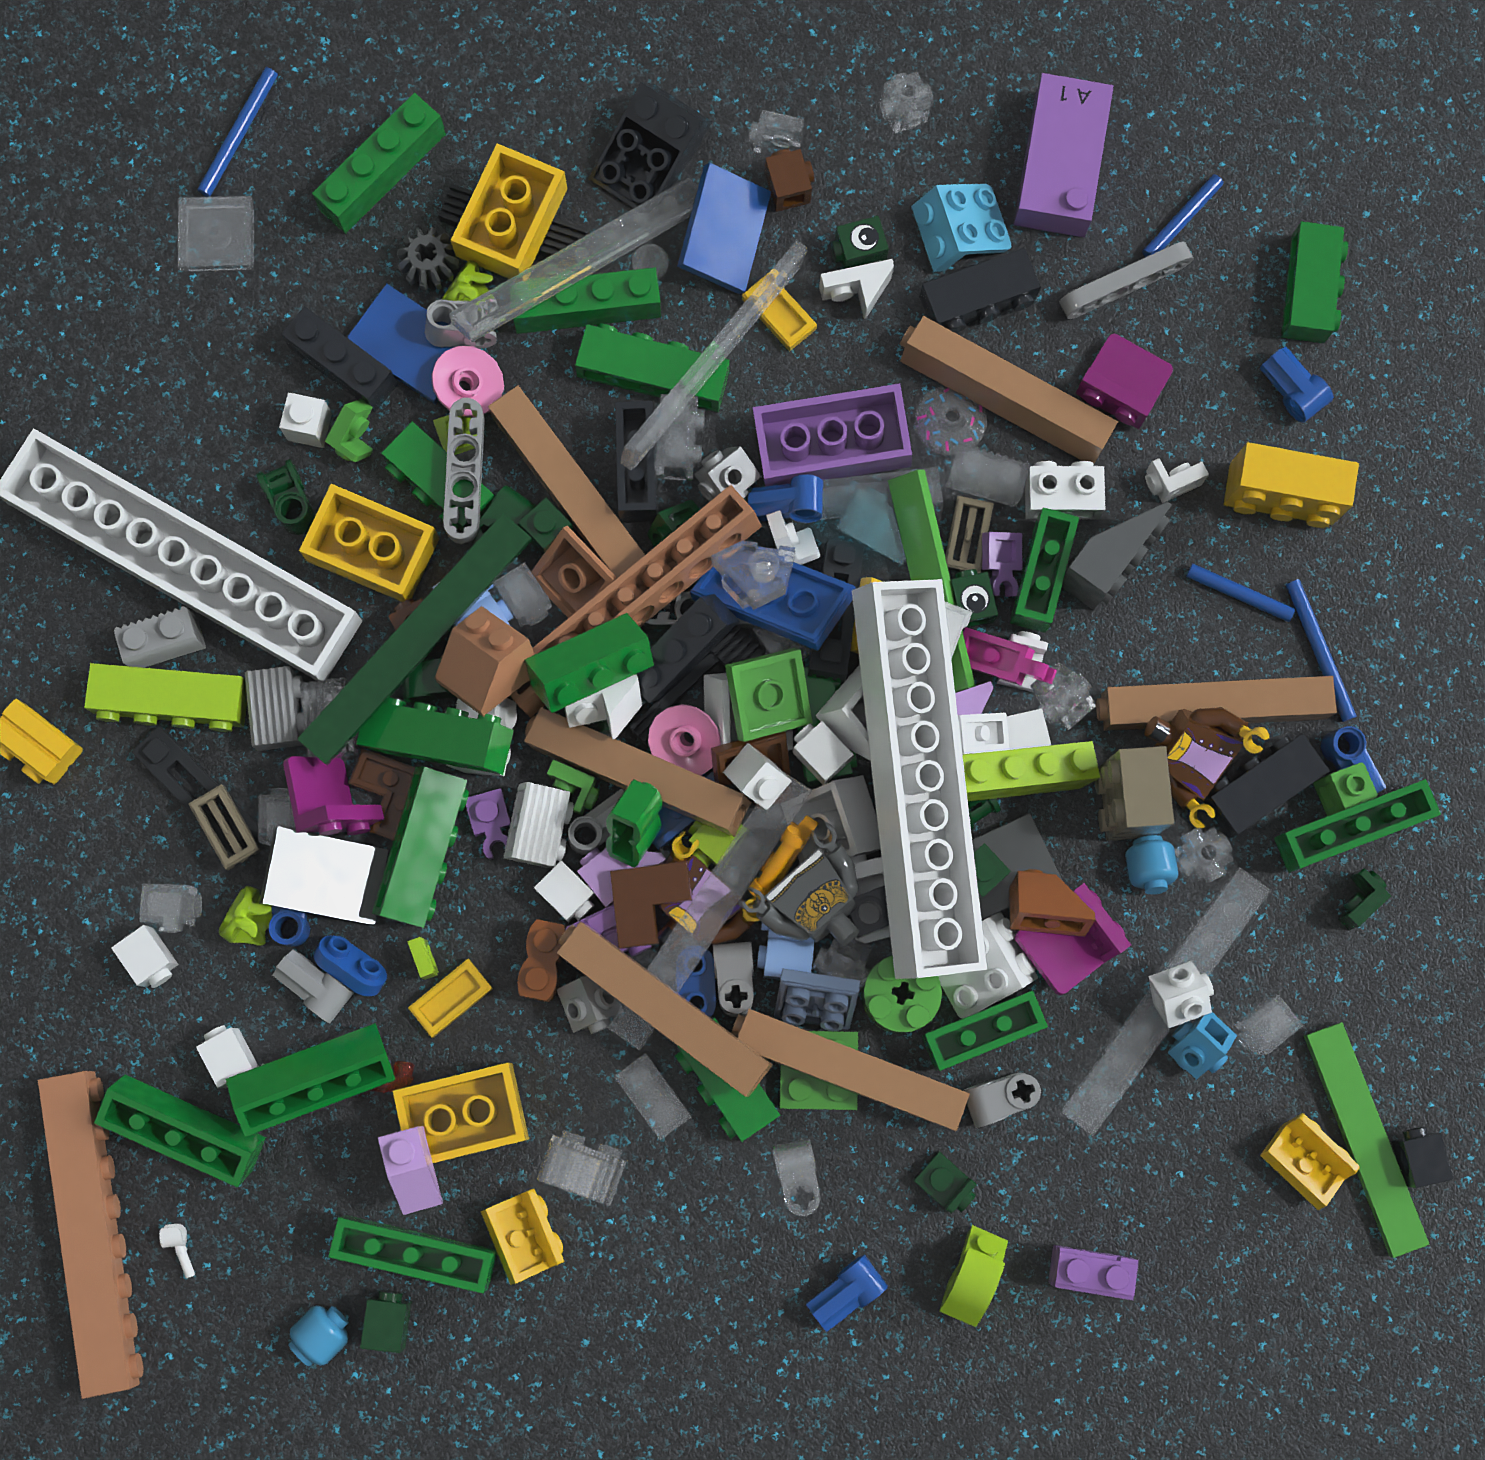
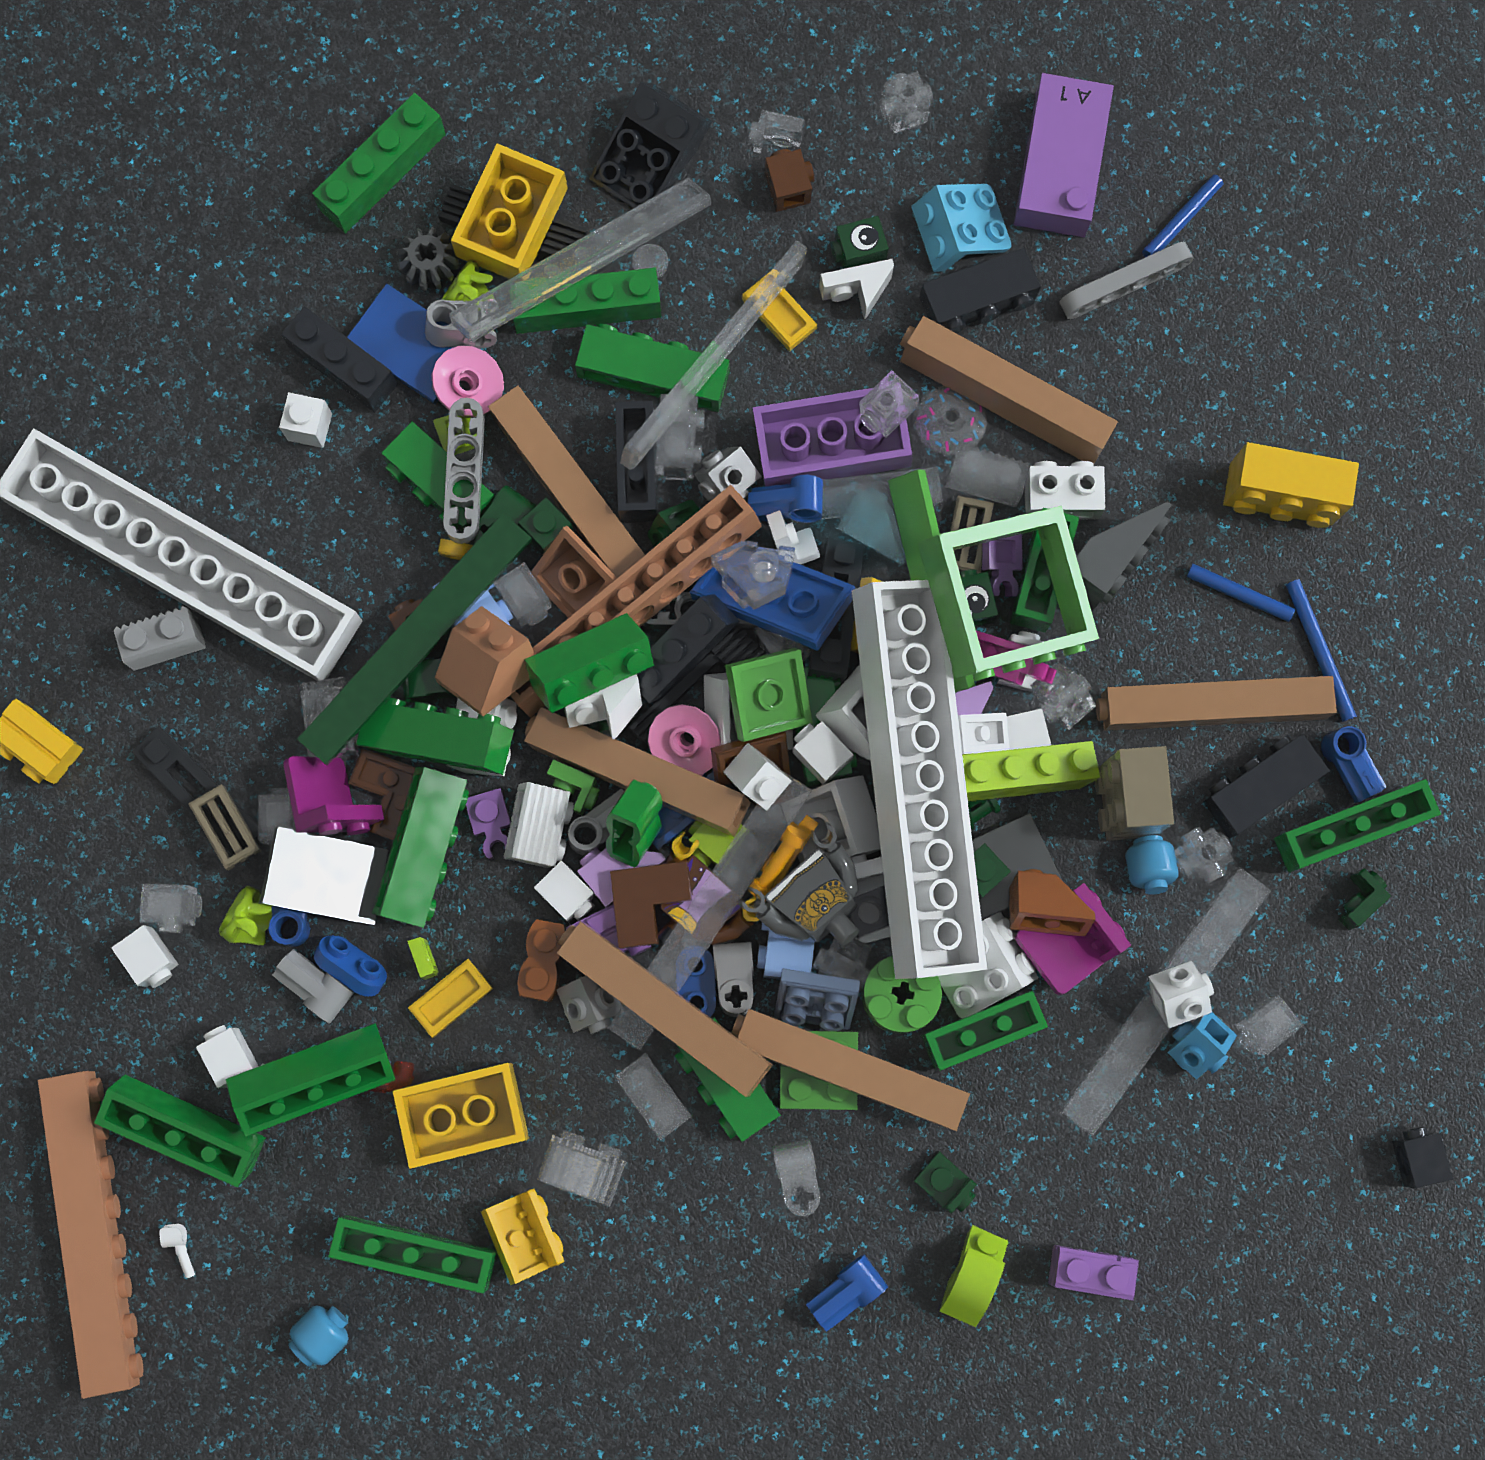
lime brick [84,663,247,732] -> none
clear plate [178,196,254,271] -> none
blue bar [197,67,278,197] -> none
light grey brick [245,666,308,751] -> none
dark green piece [256,459,315,535] -> none
yellow brick [299,484,440,602] -> none
bright green bracket [325,399,373,462] -> none
dark green brick [360,1290,412,1353] -> none
lavender slope [378,1126,443,1215] -> none
tile [677,163,771,294] -> none
light grey piece [963,1072,1041,1128] -> none
magenta bracket [1075,334,1173,429] -> none
torso [1144,707,1269,828] -> none
white bracket [1145,458,1209,503] -> none
blue piece [1259,346,1334,423] -> none
yellow bracket [1260,1114,1360,1210] -> none
green brick [1281,221,1348,343] -> none
bright green tile [1303,1022,1430,1258] -> none
bright green bracket [1313,762,1378,816] -> none
none -> yellow tile [438,539,473,560]
none -> clear brick [860,370,919,438]
none -> bright green window [918,506,1099,681]

